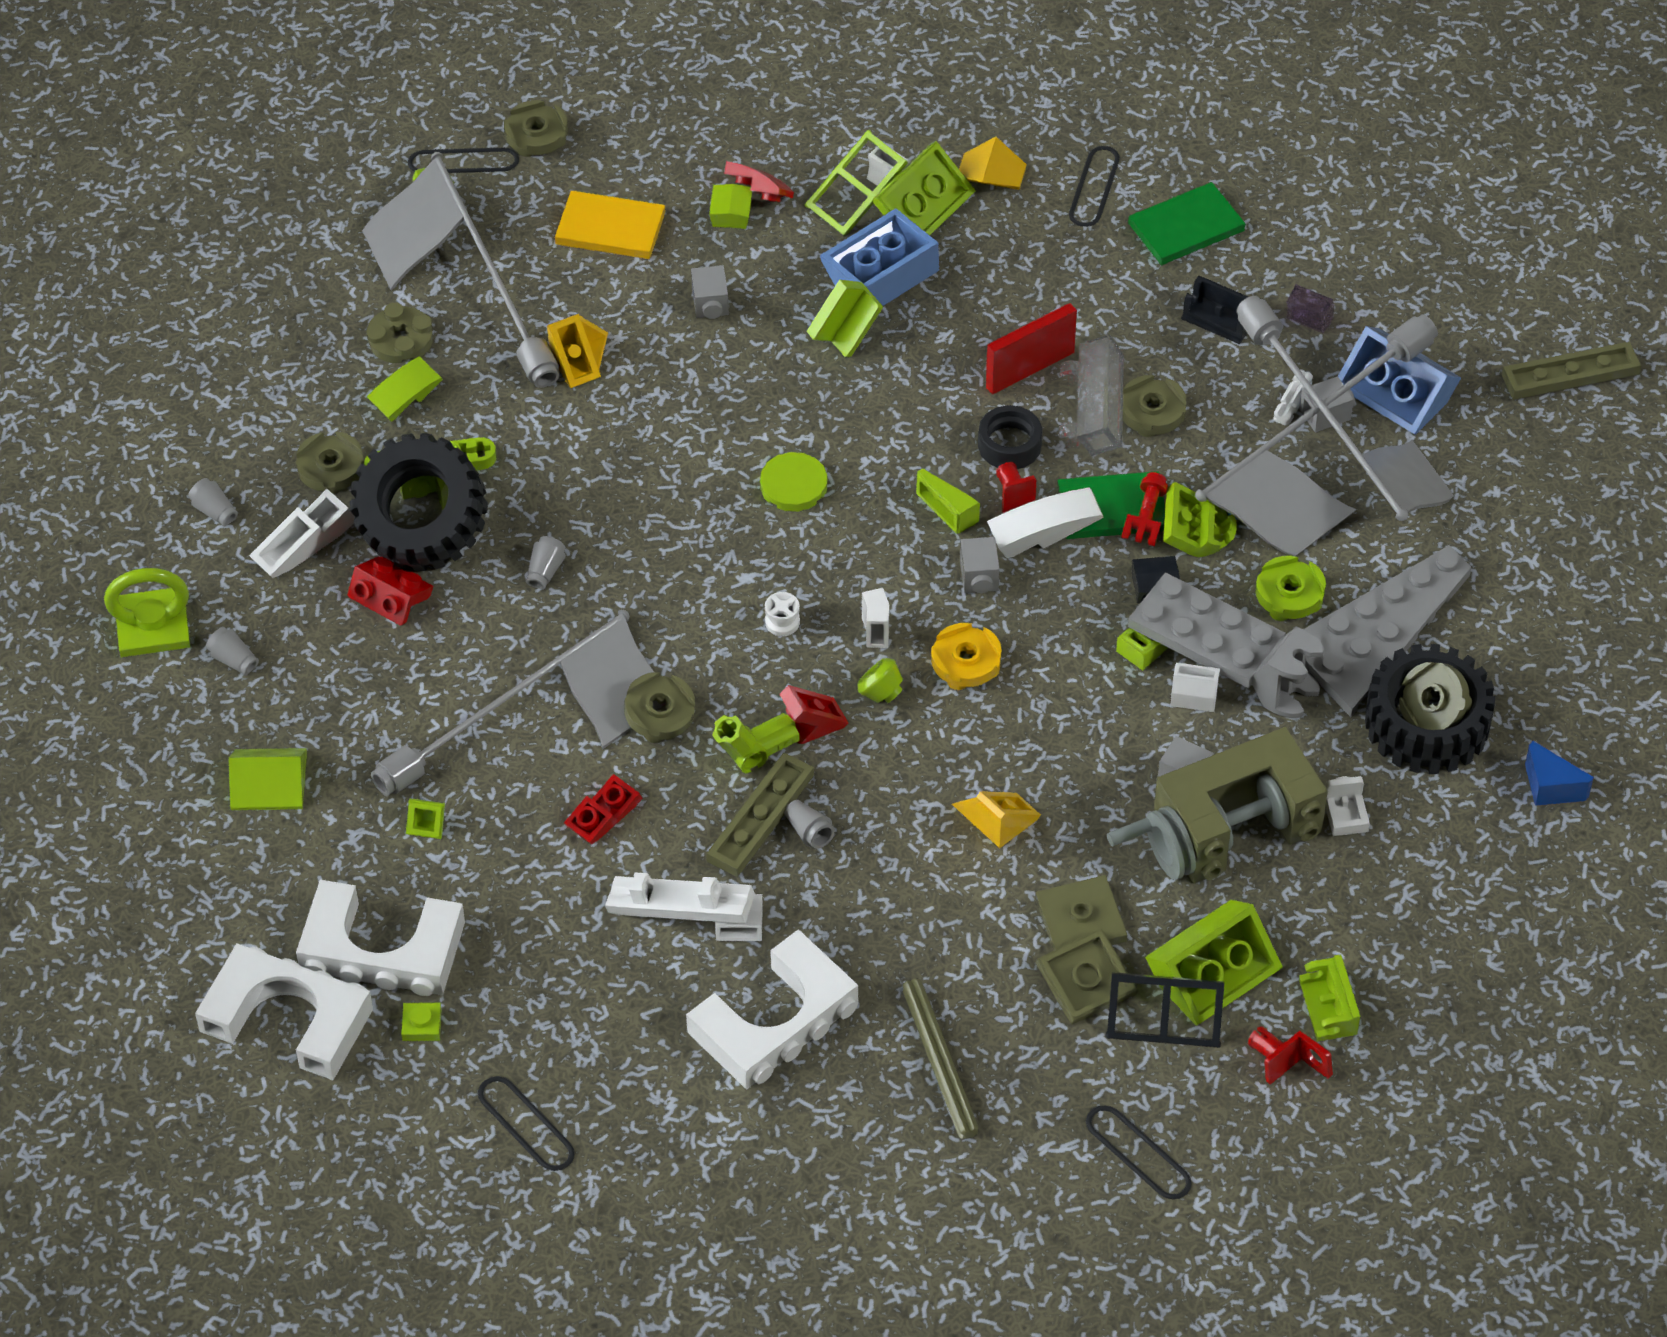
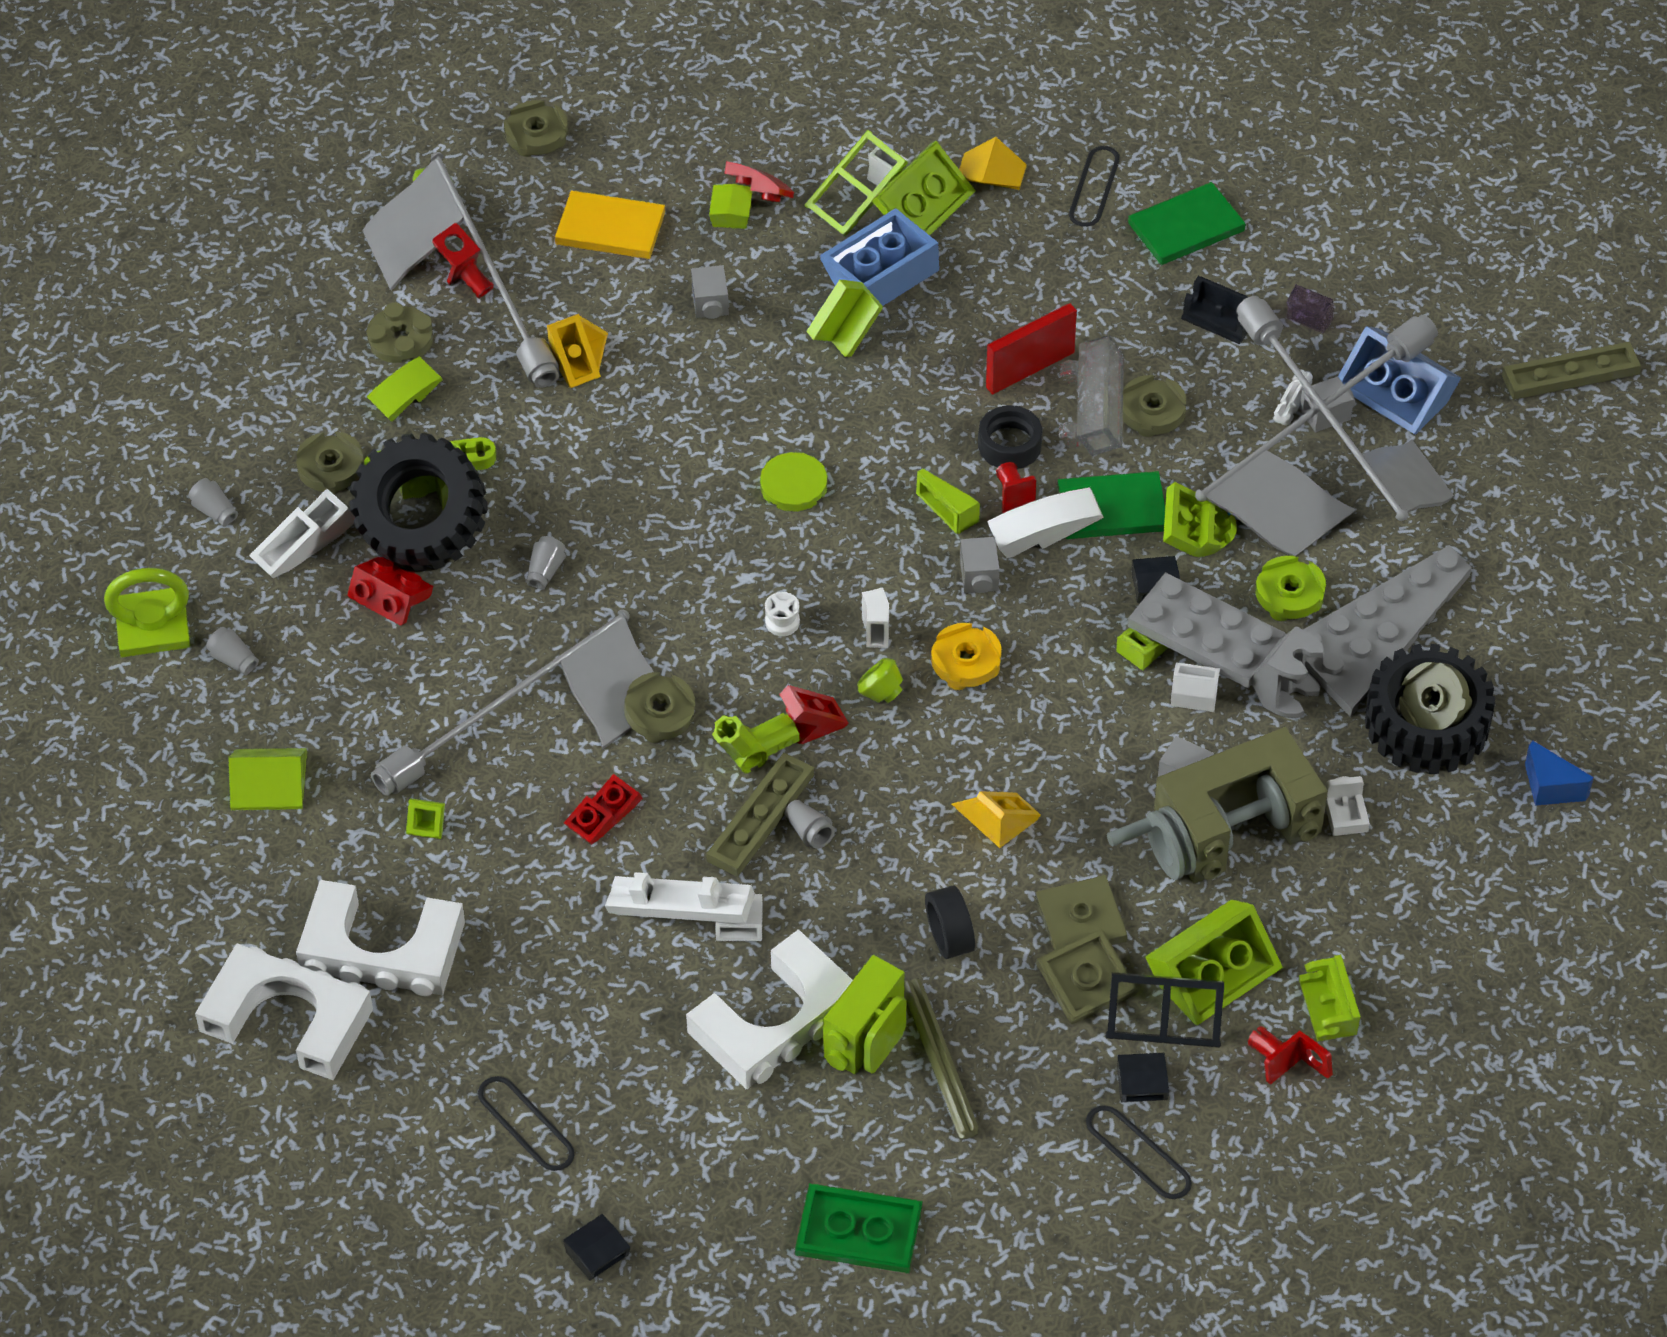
lime plate [401,1002,442,1041] -> none
black piece [408,147,519,173] -> none
red hinge [1121,472,1168,547] -> none
none -> red bracket [432,223,494,299]
none -> black piece [563,1214,630,1281]
none -> green tile [795,1183,923,1273]
none -> lime brick [823,955,906,1074]
none -> black tyre [925,885,976,959]
none -> black piece [1117,1052,1169,1103]

